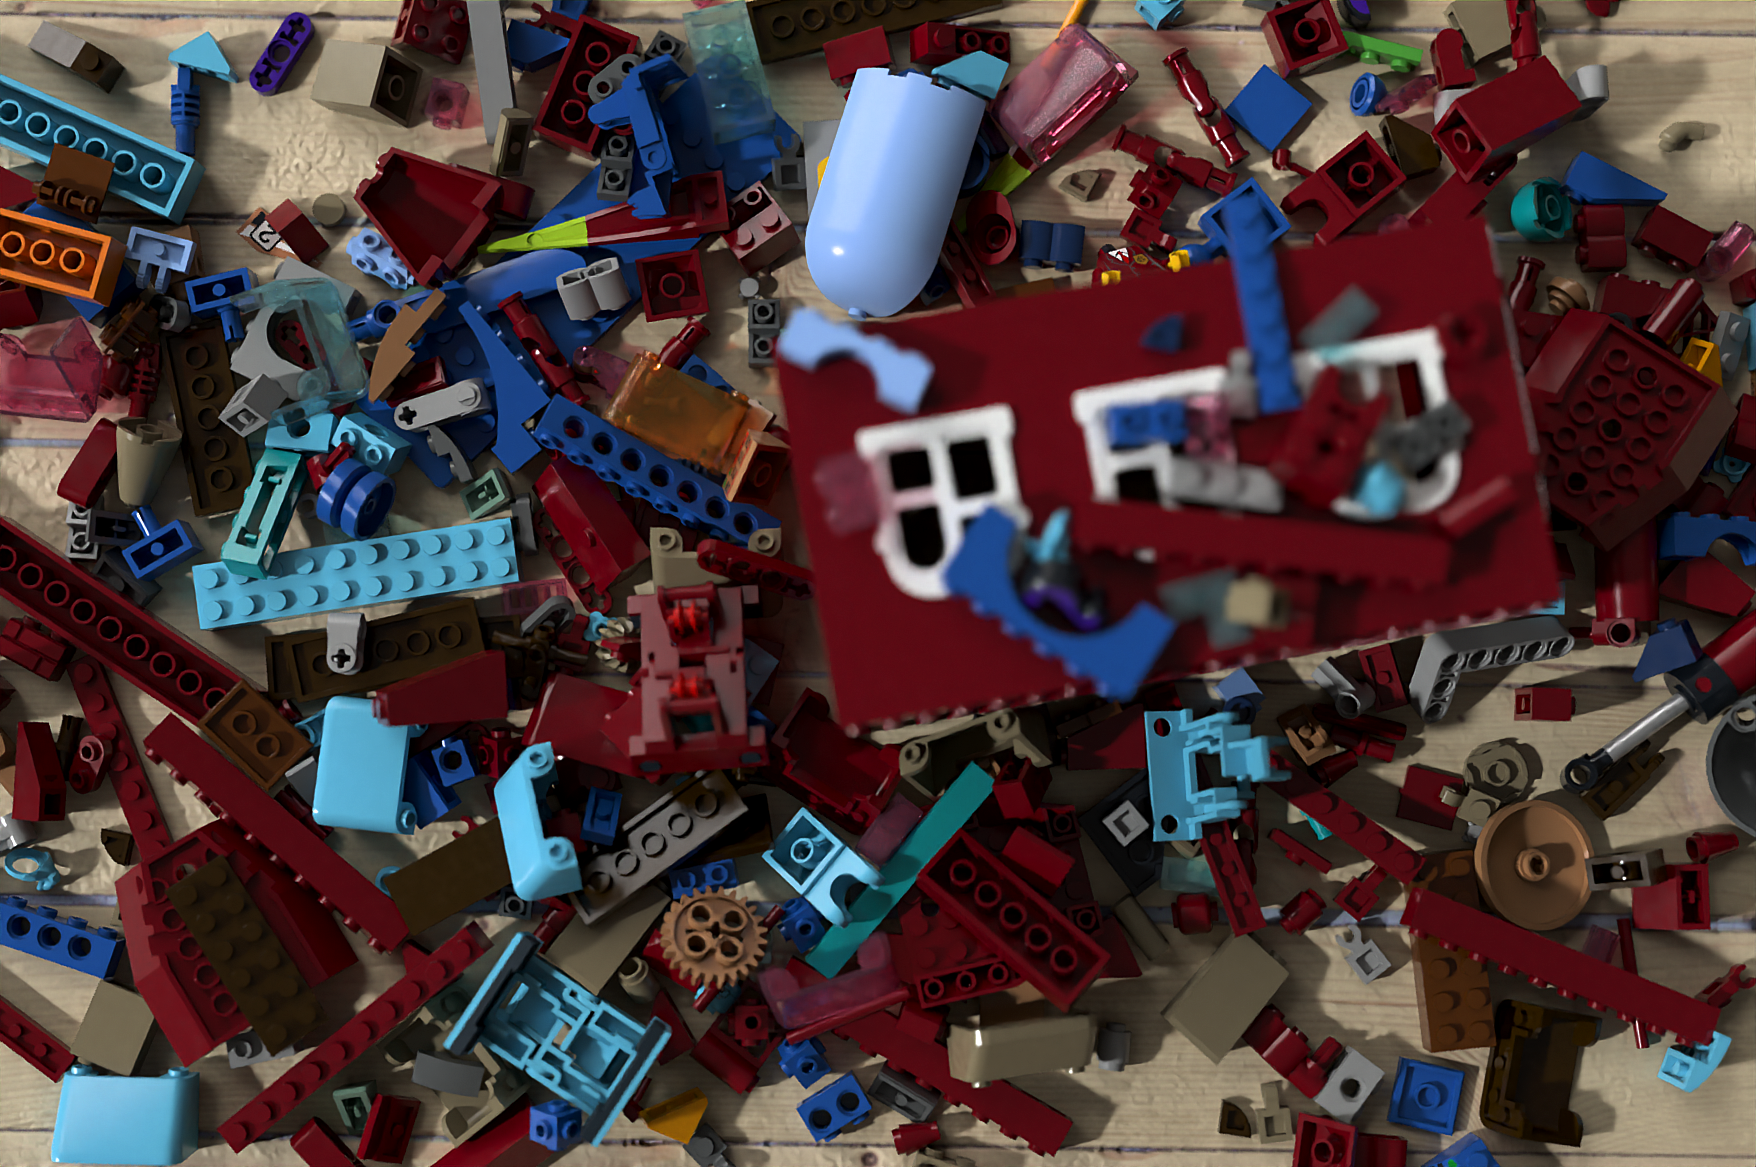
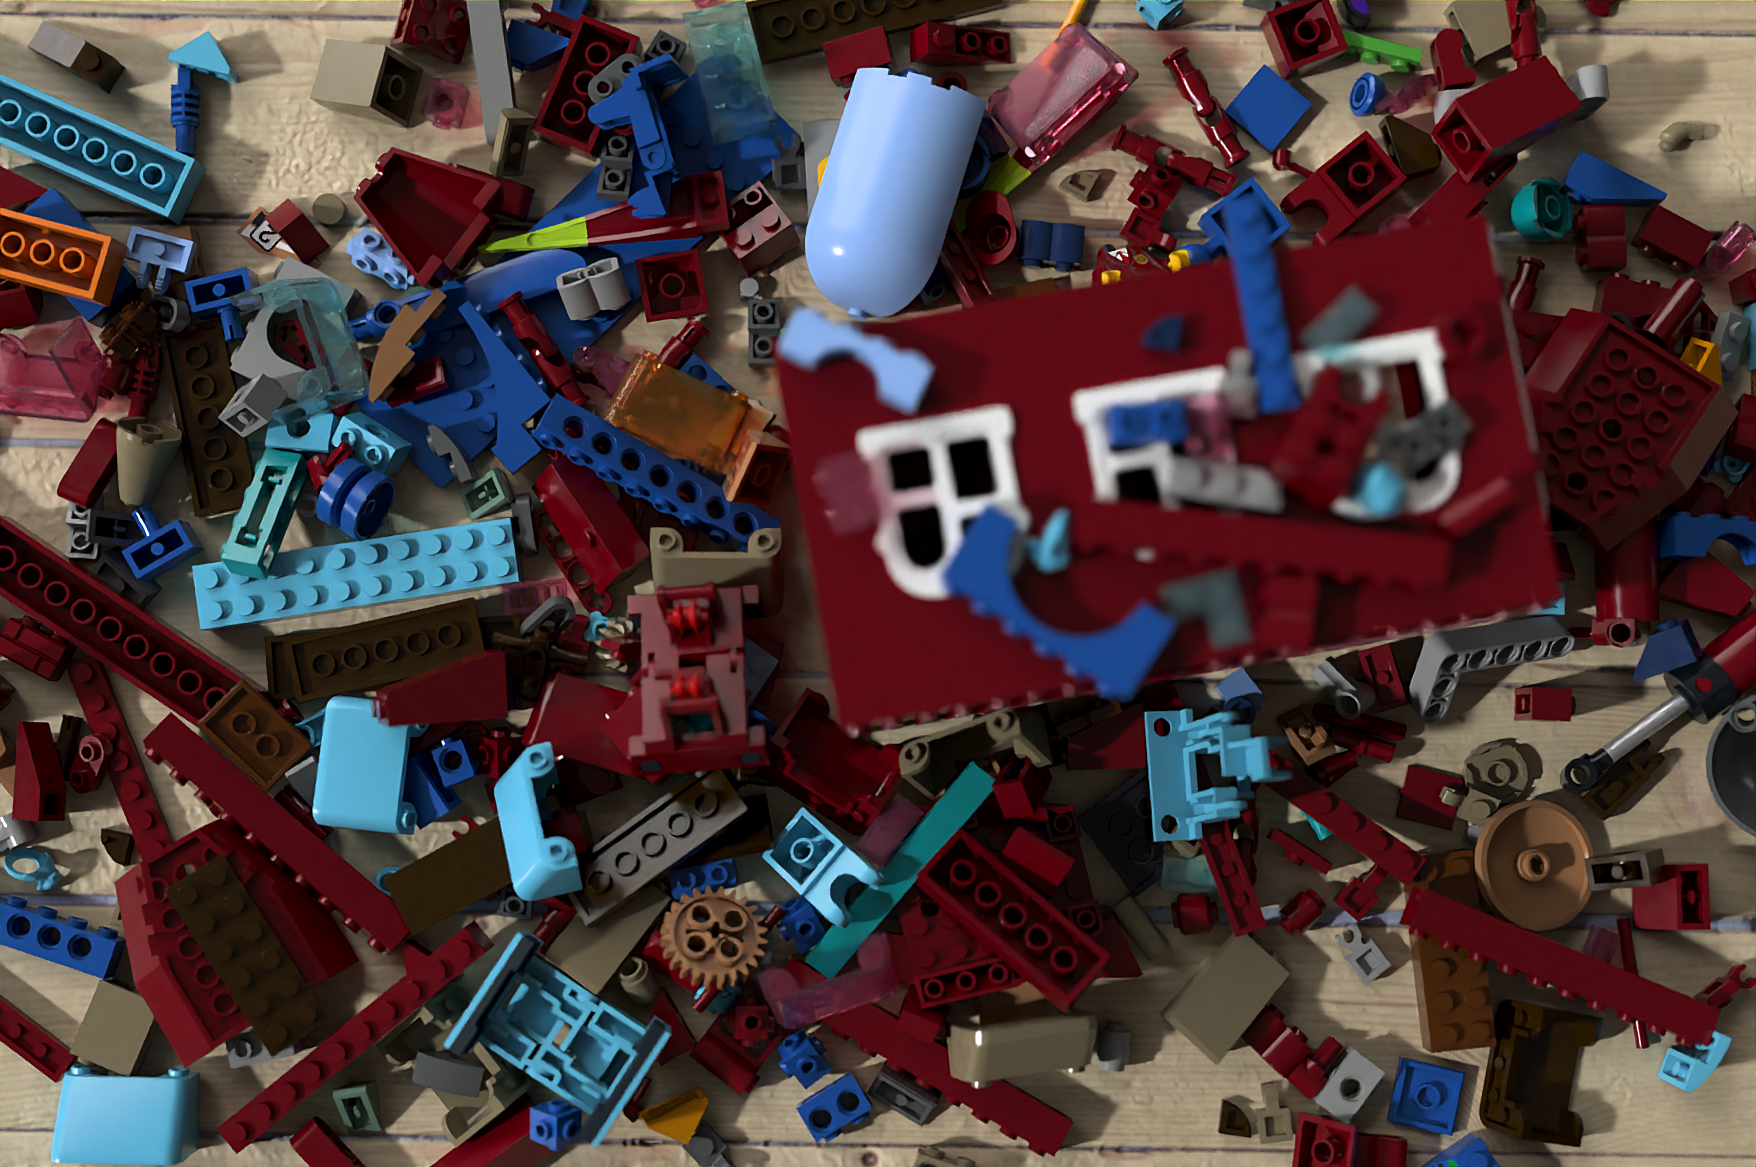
reddish brown hinge [32,143,116,224] -> none
dark purple beam [249,12,315,97] -> none
light grey piece [327,613,367,675] -> none
dark red plate [356,1093,421,1164] -> none
light grey piece [394,378,492,433] -> none
blue plate [580,786,622,846] -> none
dark red beam [697,539,815,601] -> none
dark red bar [786,986,912,1046] -> none
dark red cone [892,1121,942,1156] -> none
medium azure slope [930,51,1009,101] -> none
black animal [1017,558,1110,630] -> none
light grey panel [1100,800,1149,846] -> none
dark tan brick [1226,578,1289,629] -> none
medium nougat plate [1546,276,1590,316] -> none
dark red cone [1686,831,1739,863] -> none

